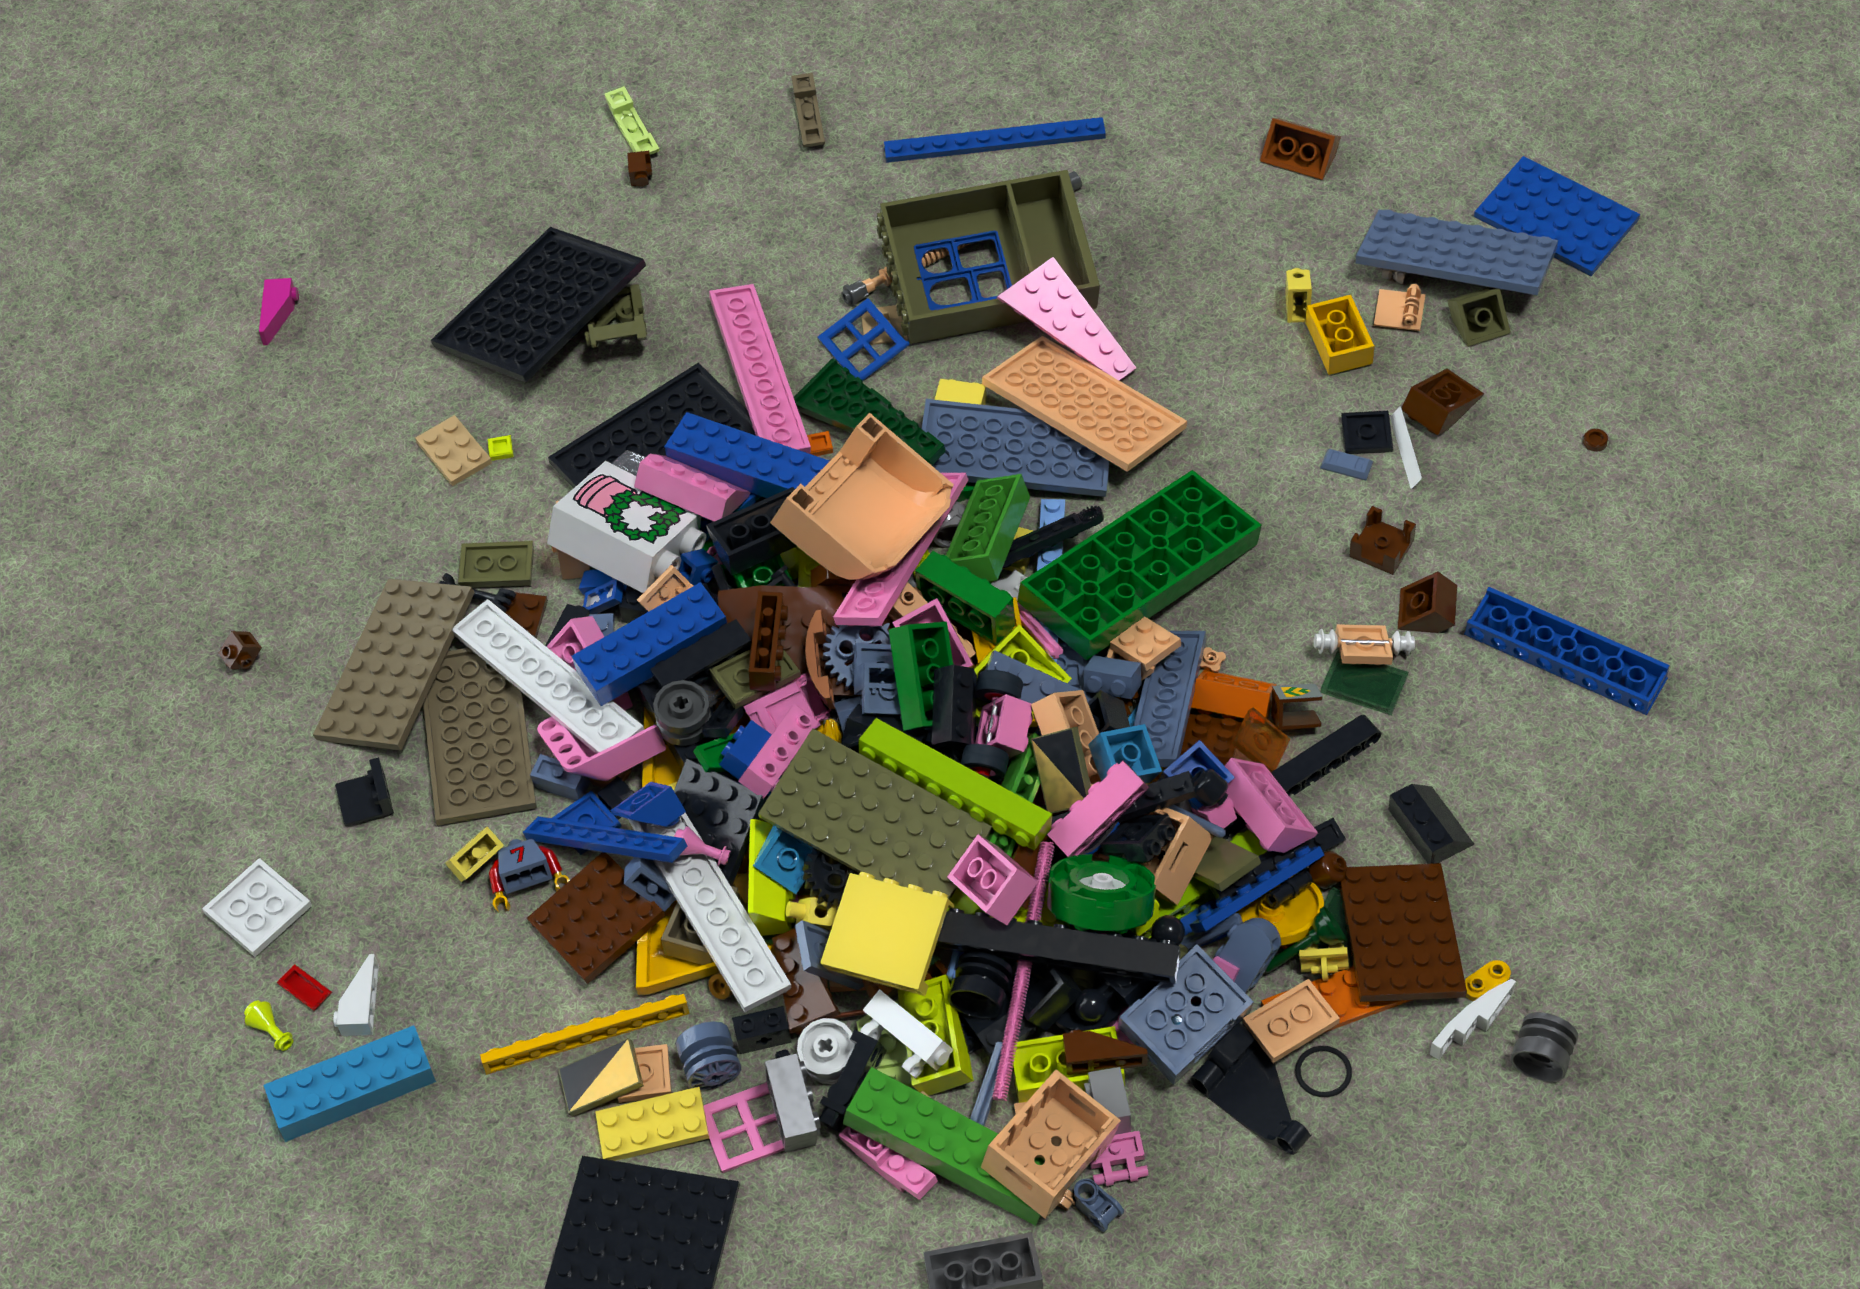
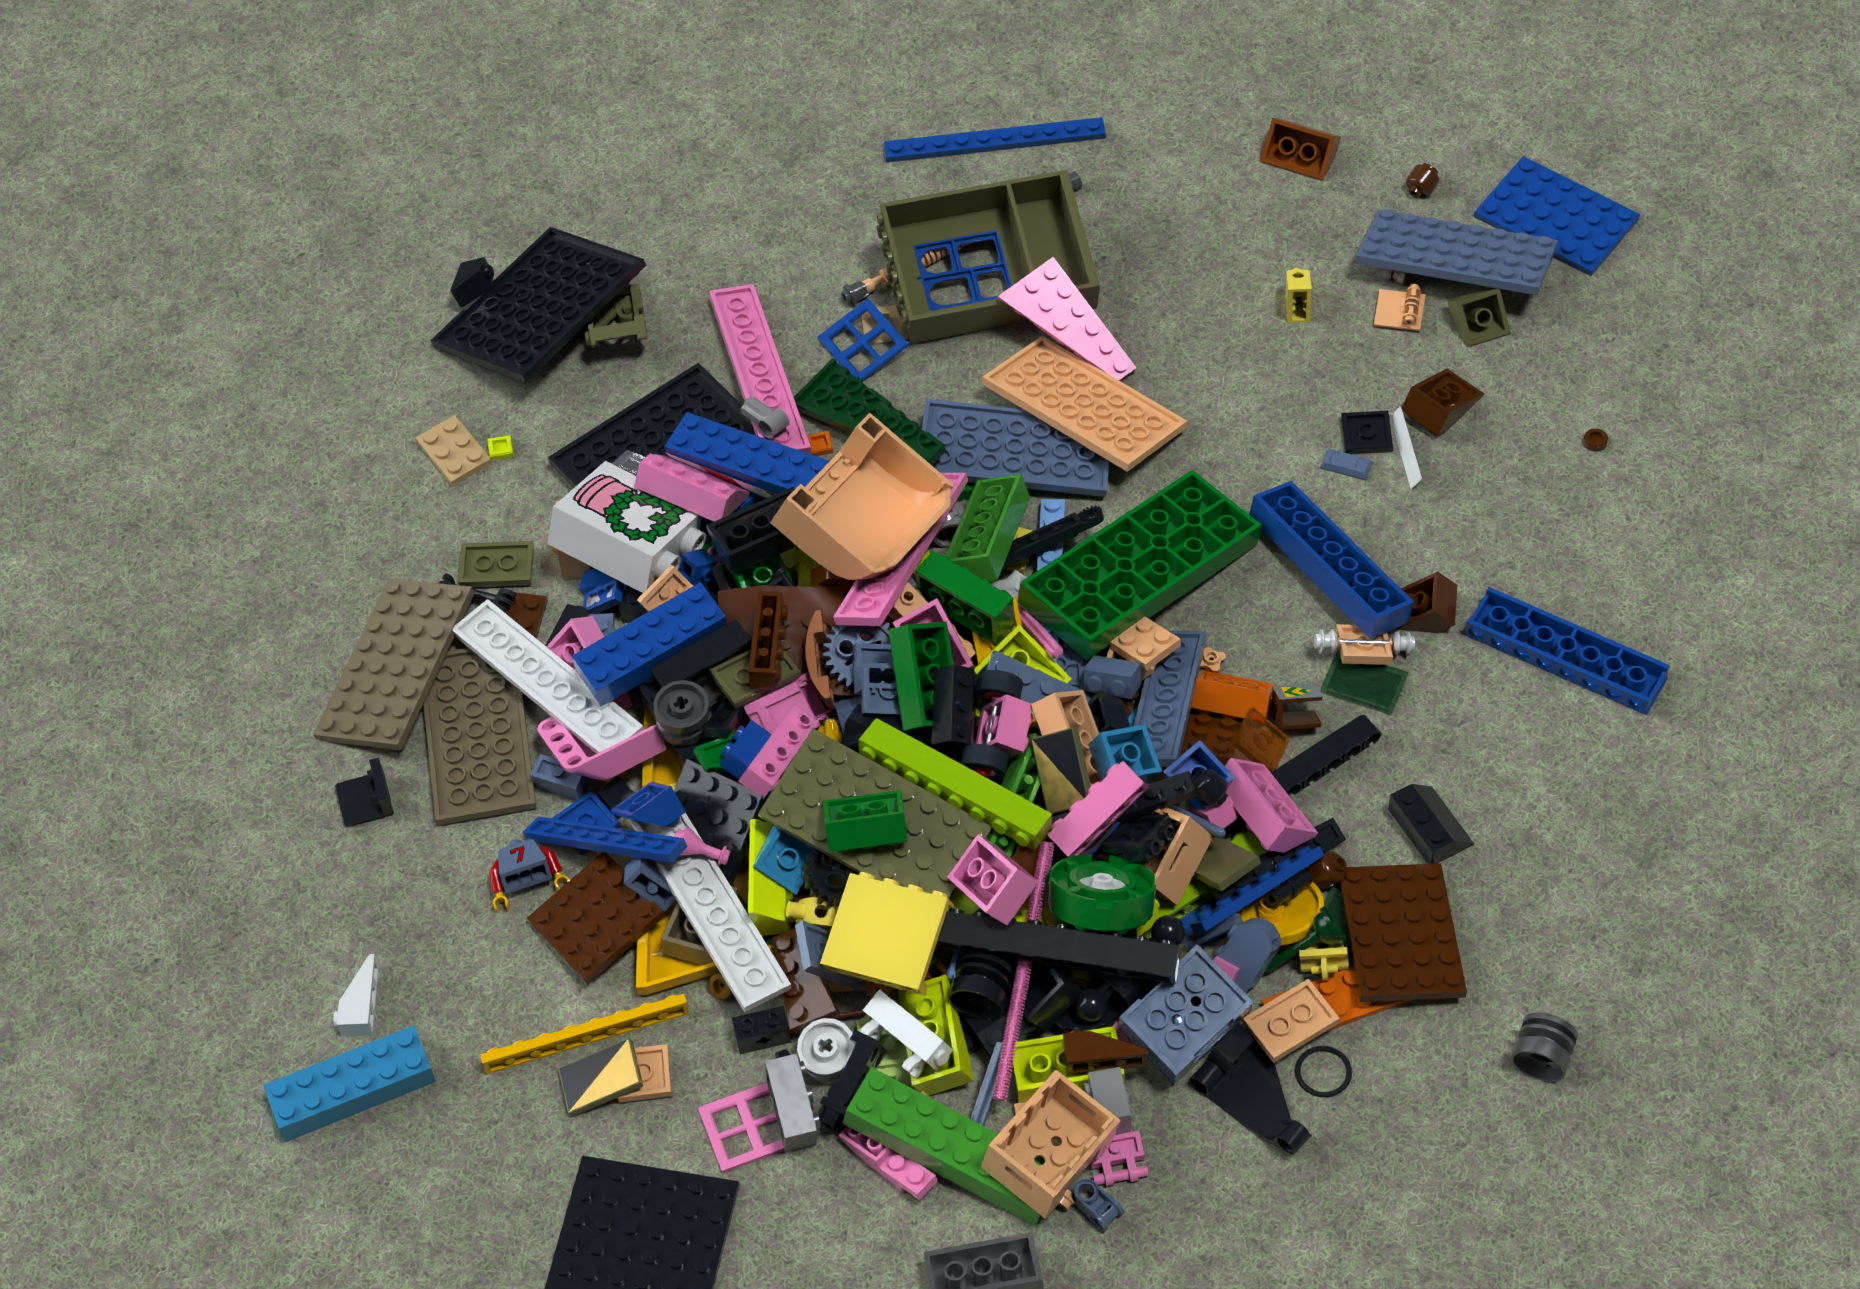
white plate [202,858,312,957] -> none
reddish brown brick [218,631,262,670] -> none
neon yellow piece [244,1000,294,1051] -> none
dark pink slope [259,278,299,345] -> none
red tile [277,964,332,1011] -> none
light yellow brick [445,826,504,882] -> none
light yellow plate [595,1087,710,1161] -> none
yellowish green slope [604,86,660,155] -> none
reddish brown brick [627,150,652,187] -> none
sand blue wheel [675,1021,741,1091] -> none
dark tan slope [791,73,825,148] -> none
light yellow brick [934,379,987,405] -> none
yellow brick [1306,295,1374,375] -> none
reddish brown panel [1349,506,1416,575] -> none
white slope [1430,979,1516,1060] -> none
yellow plate [1465,960,1511,1001] -> none
none -> black slope [450,257,494,308]
none -> sticker [665,452,775,498]
none -> light grey piece [741,396,789,438]
none -> green slope [823,790,908,853]
none -> blue brick [1249,481,1414,639]
none -> reddish brown head [1406,163,1439,198]

